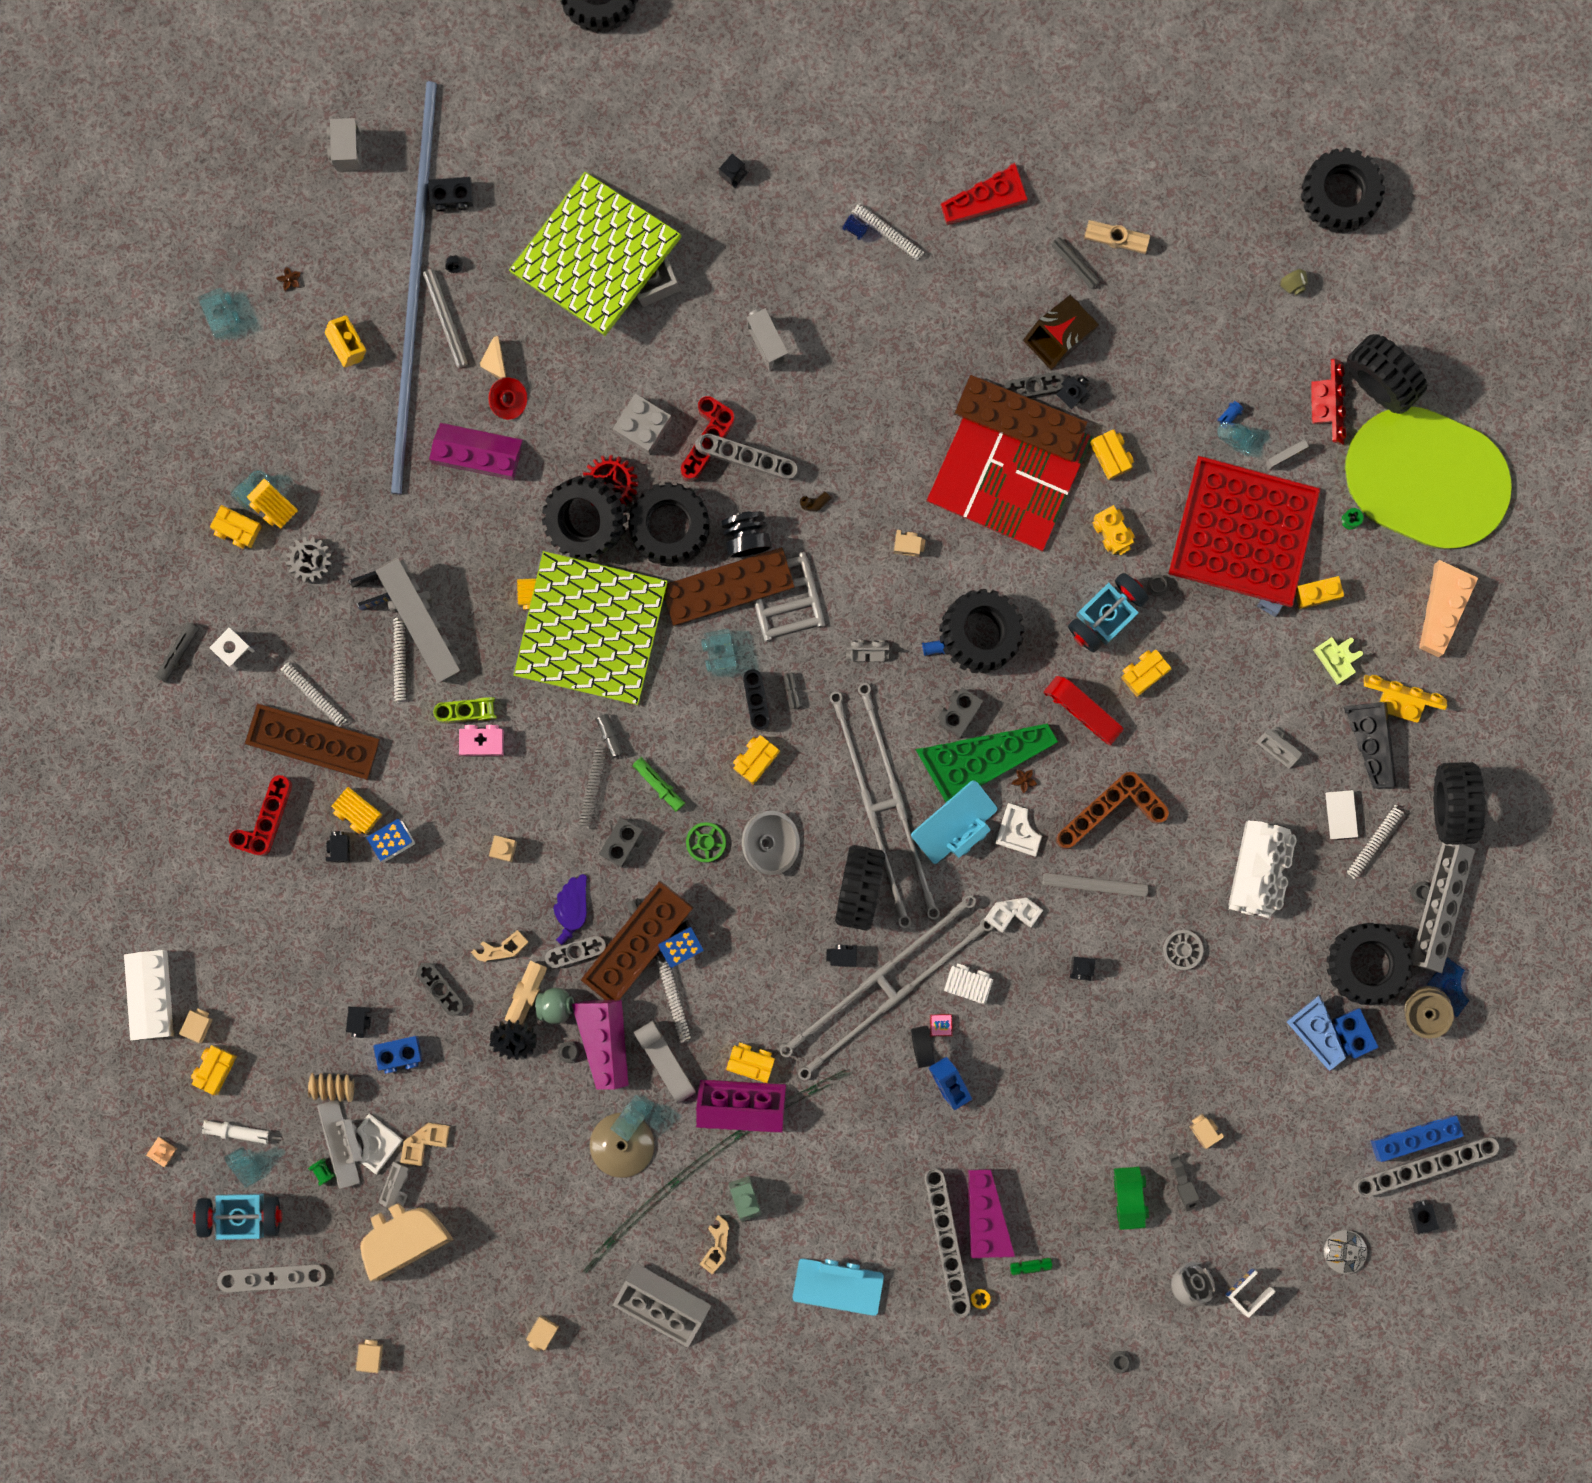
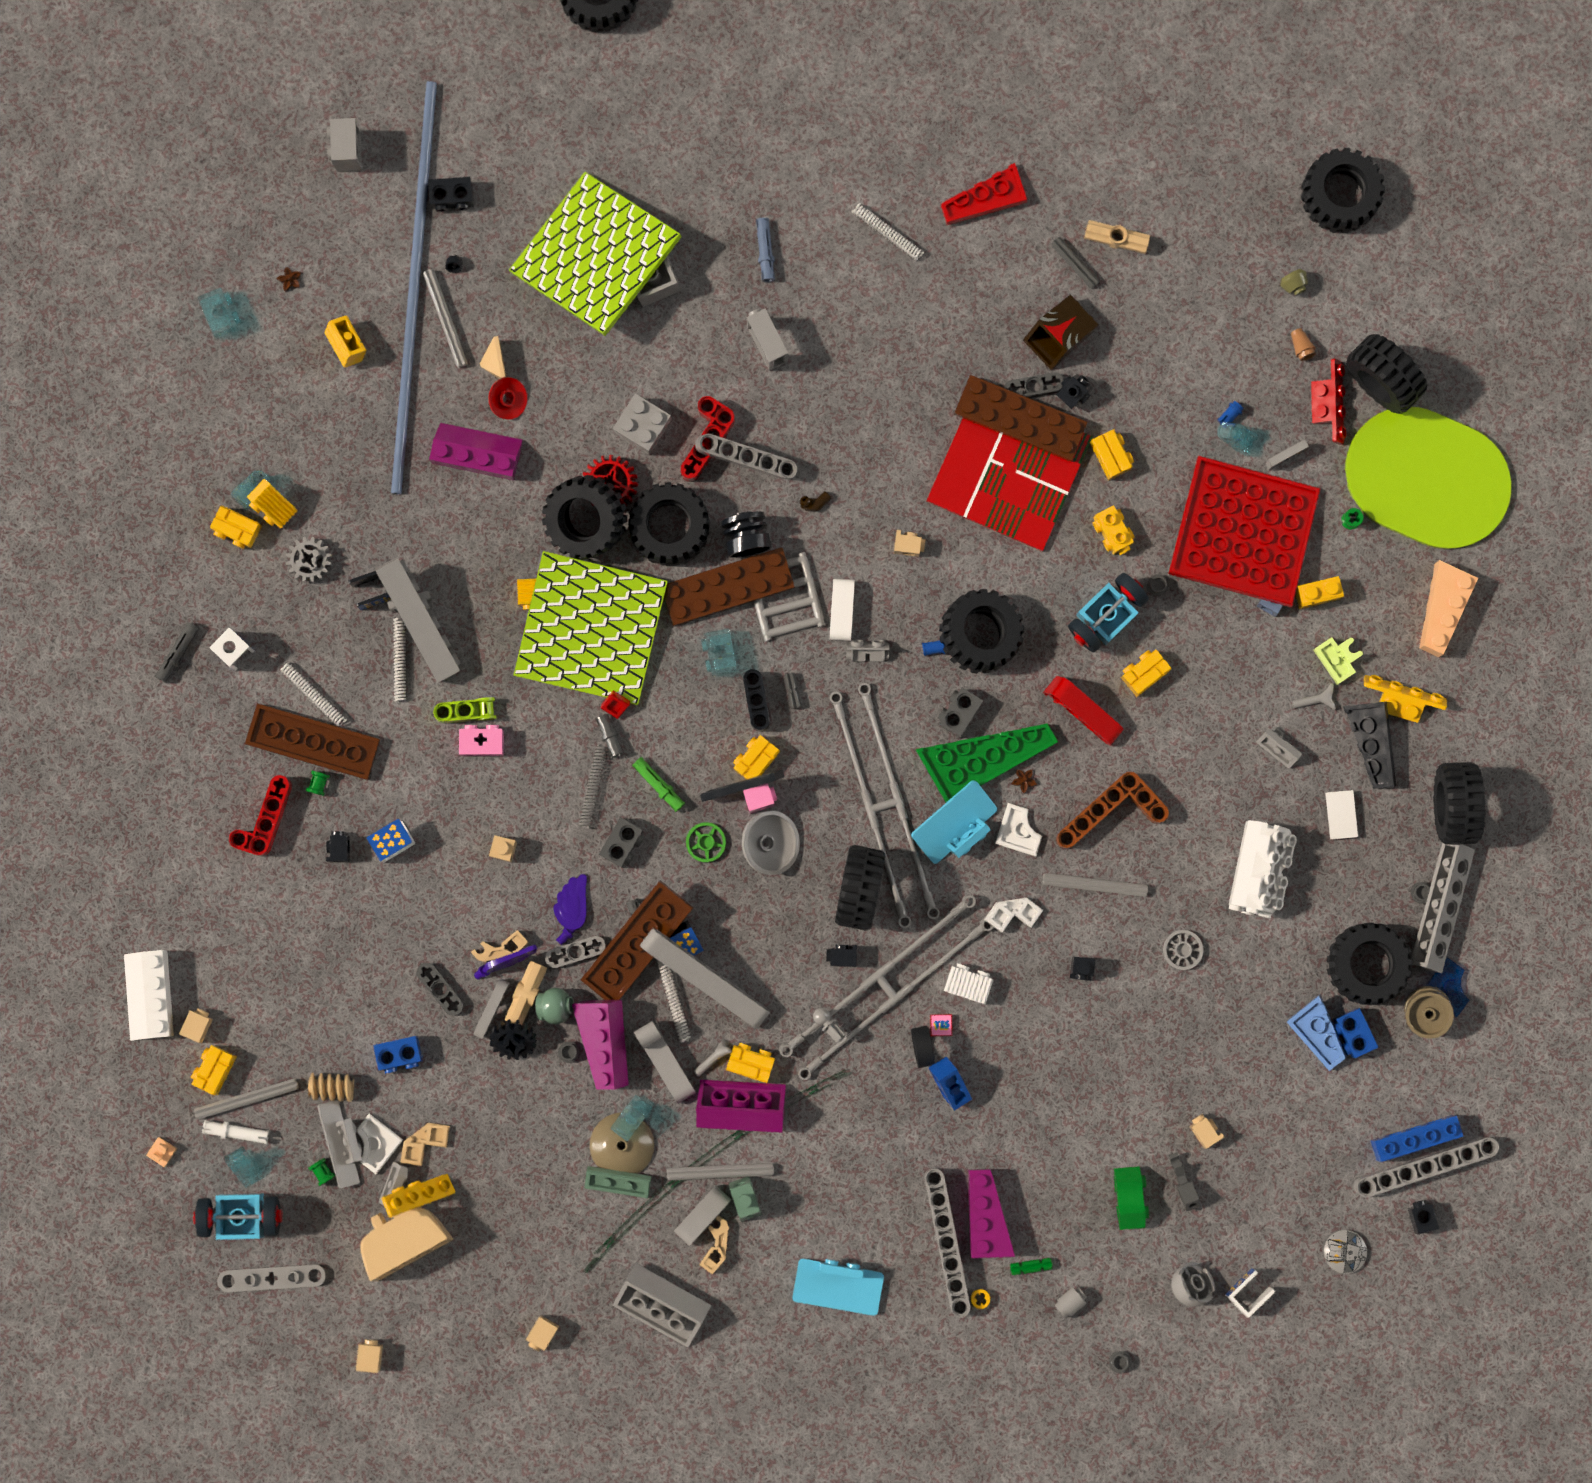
yellow brick [331,787,383,835] -> none
black brick [346,1006,372,1038] -> none
black brick [719,153,748,188] -> none
clear blue bush [842,214,869,241] -> none
white piece [1347,805,1404,879] -> none
none -> light grey axle [194,1079,299,1120]
none -> green bush [306,770,330,796]
none -> yellow bracket [382,1174,455,1217]
none -> light grey beam [473,978,510,1039]
none -> dark purple animal [474,945,537,980]
none -> sand green tile [584,1166,652,1198]
none -> red tile [600,690,630,719]
none -> light grey beam [640,928,771,1029]
none -> light grey axle [667,1163,774,1180]
none -> light grey beam [673,1185,732,1246]
none -> light grey piece [694,1040,732,1077]
none -> black tile [700,769,785,802]
none -> bright pink brick [743,783,777,814]
none -> sand blue pin [756,218,775,282]
none -> light grey axle [813,1008,846,1043]
none -> white beam [829,579,855,641]
none -> light grey brick [1054,1287,1087,1319]
none -> medium nougat cone [1291,328,1316,361]
none -> light grey piece [1292,683,1336,710]

